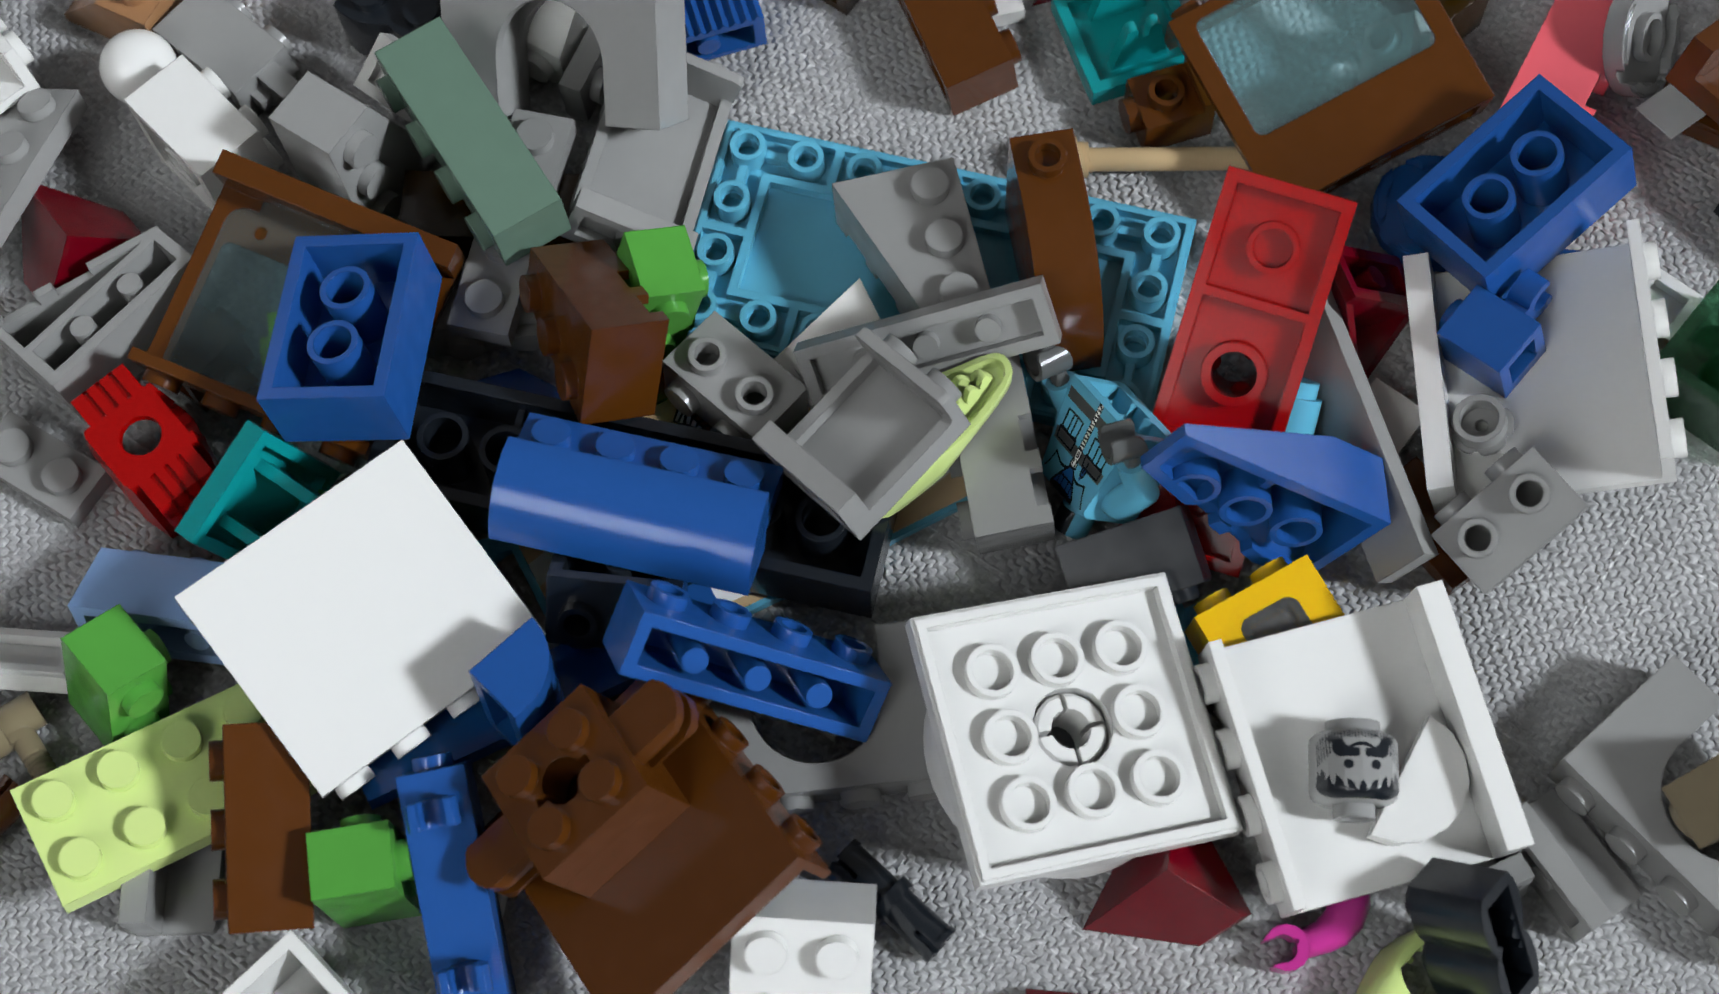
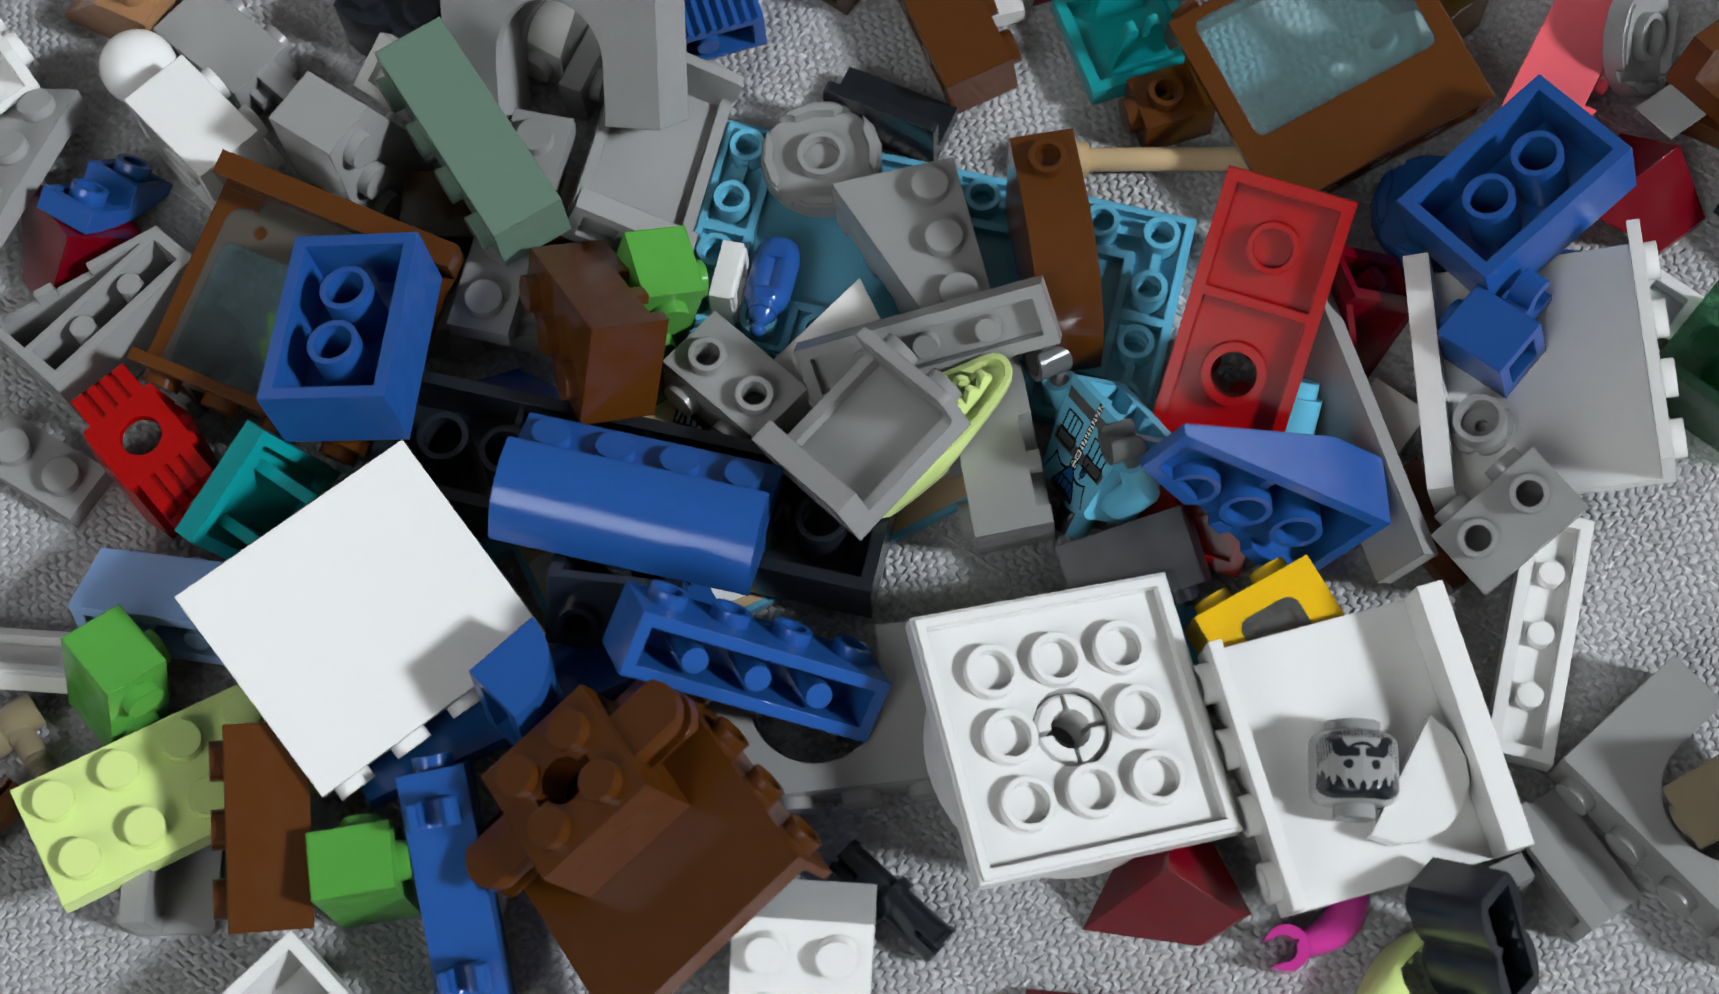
none -> blue slope [37,154,173,235]
none -> white tile [708,240,750,326]
none -> blue piece [743,236,802,337]
none -> light grey tile [761,101,882,218]
none -> black panel [823,66,958,162]
none -> white plate [1489,517,1595,772]
none -> dark red slope [1599,133,1705,256]

